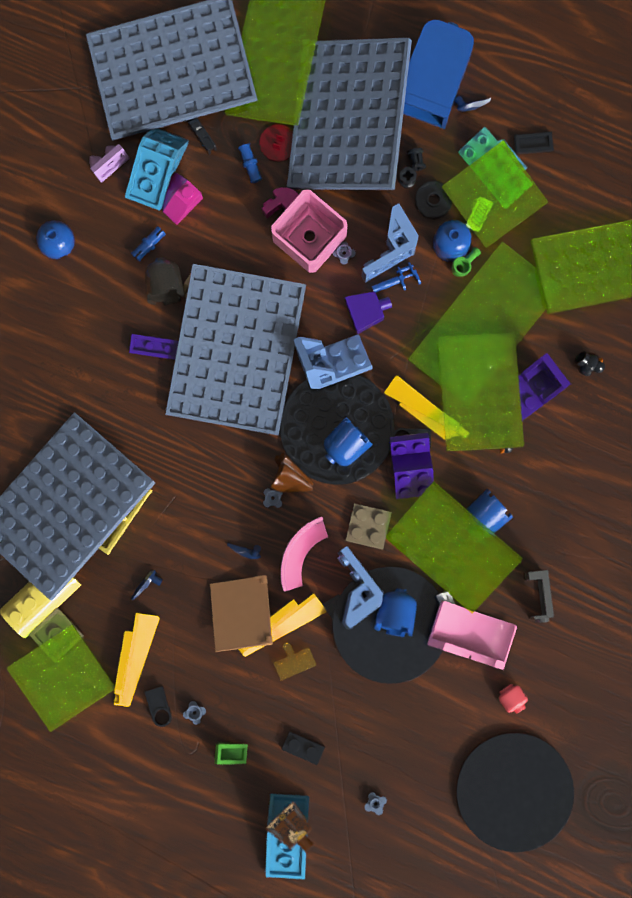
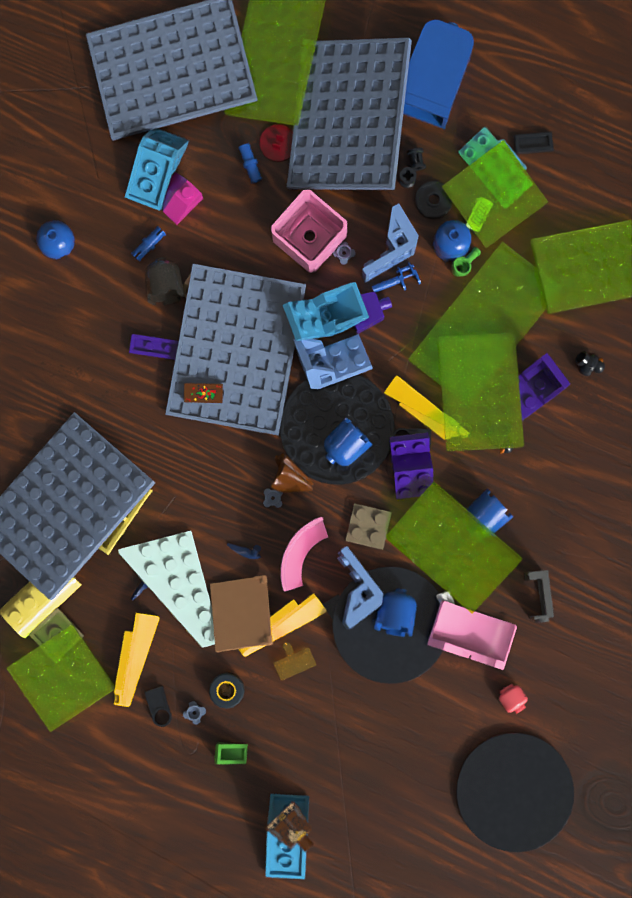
lavender tile [90,144,130,182] -> none
black piece [188,117,217,155] -> none
dark pink brick [262,187,299,218] -> none
black plate [282,731,325,765] -> none
sand blue plate [365,792,387,815] -> none
dark blue bar [455,96,491,111] -> none
none -> light aqua wing [118,531,215,648]
none -> reddish brown tile [184,383,223,403]
none -> black wheel [209,673,245,709]
none -> dark azure bracket [283,282,369,341]

